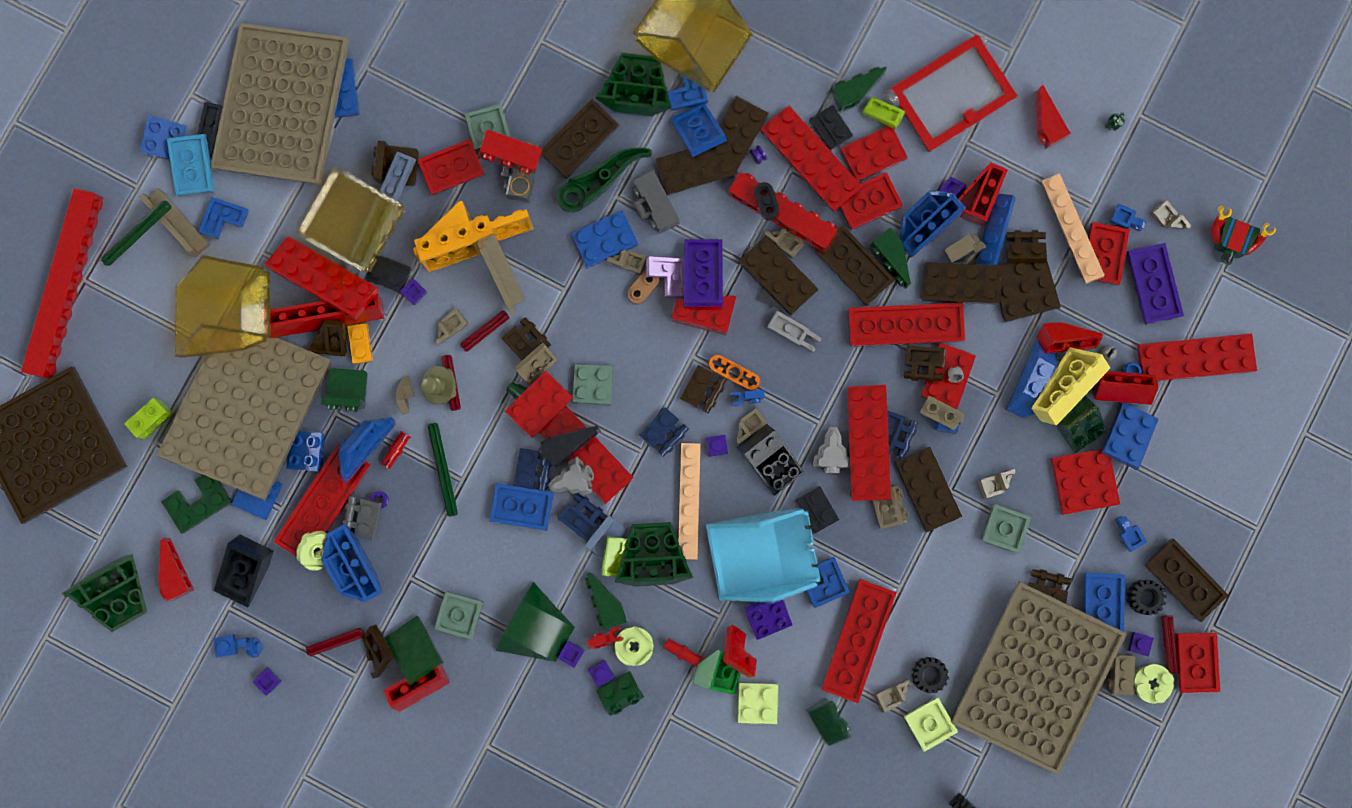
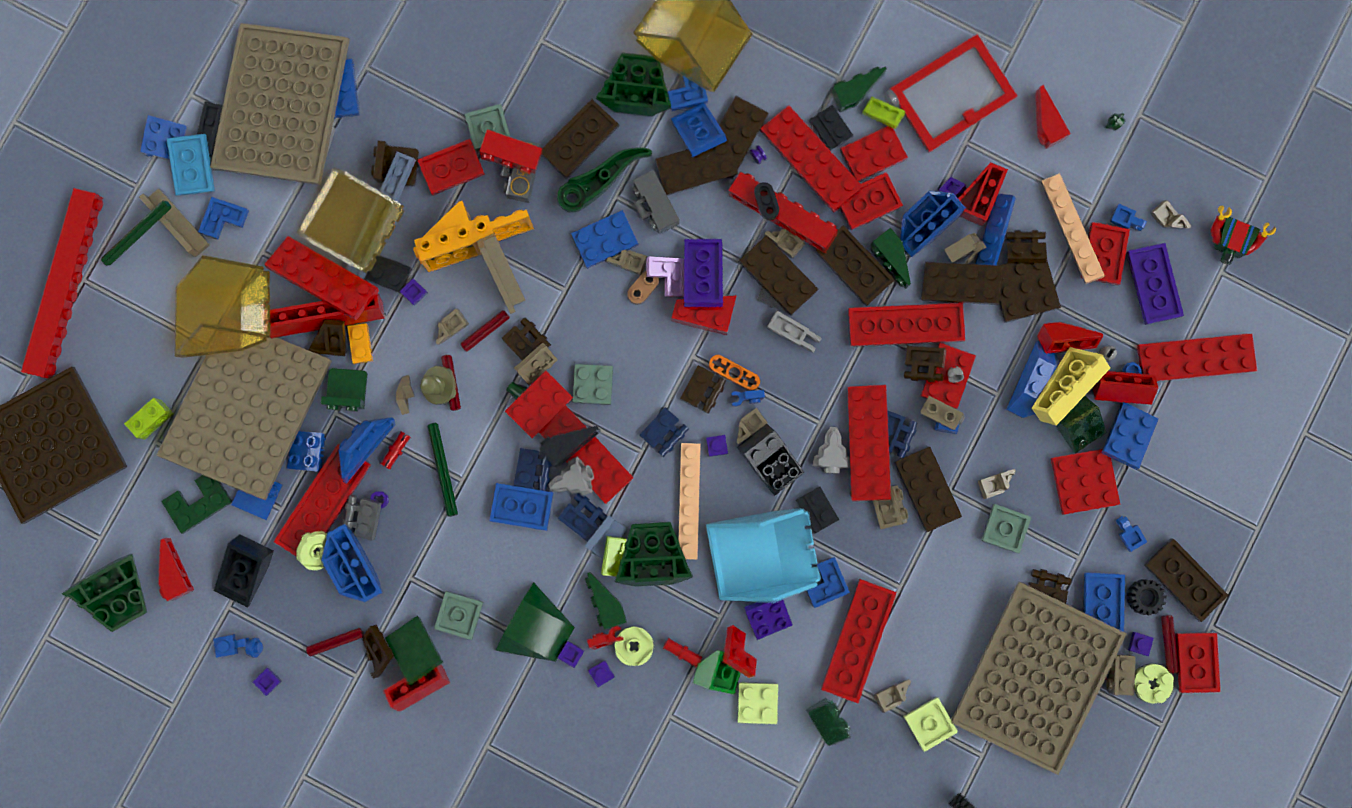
dark green bracket [596,671,644,716] -> none
black tyre [911,657,949,694] -> none

